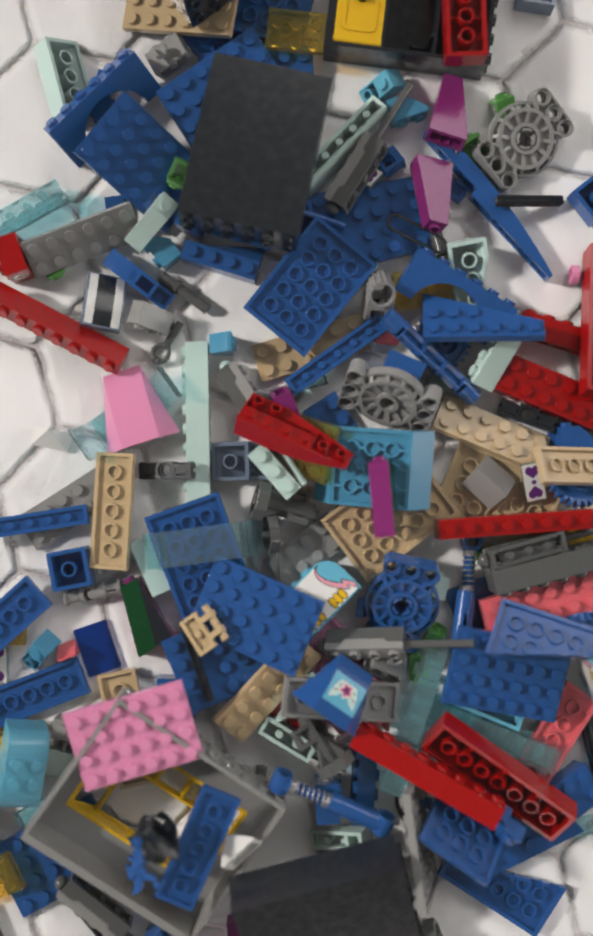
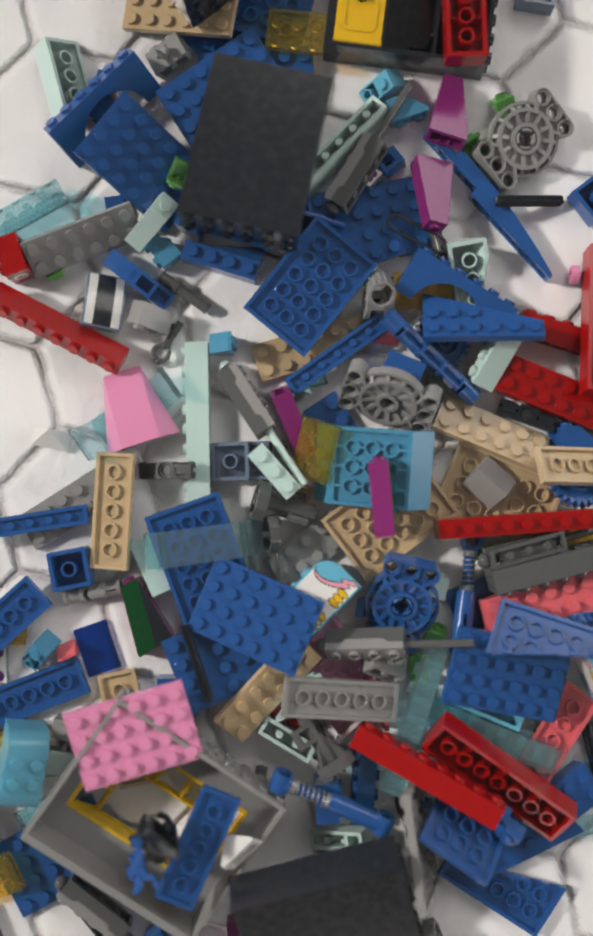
tan plate [179,604,229,657] -> none
red wedge [233,393,354,469] -> none
blue wedge [292,654,373,737] -> none
blue tile [450,177,470,205] -> none
tile [520,461,546,502] -> none

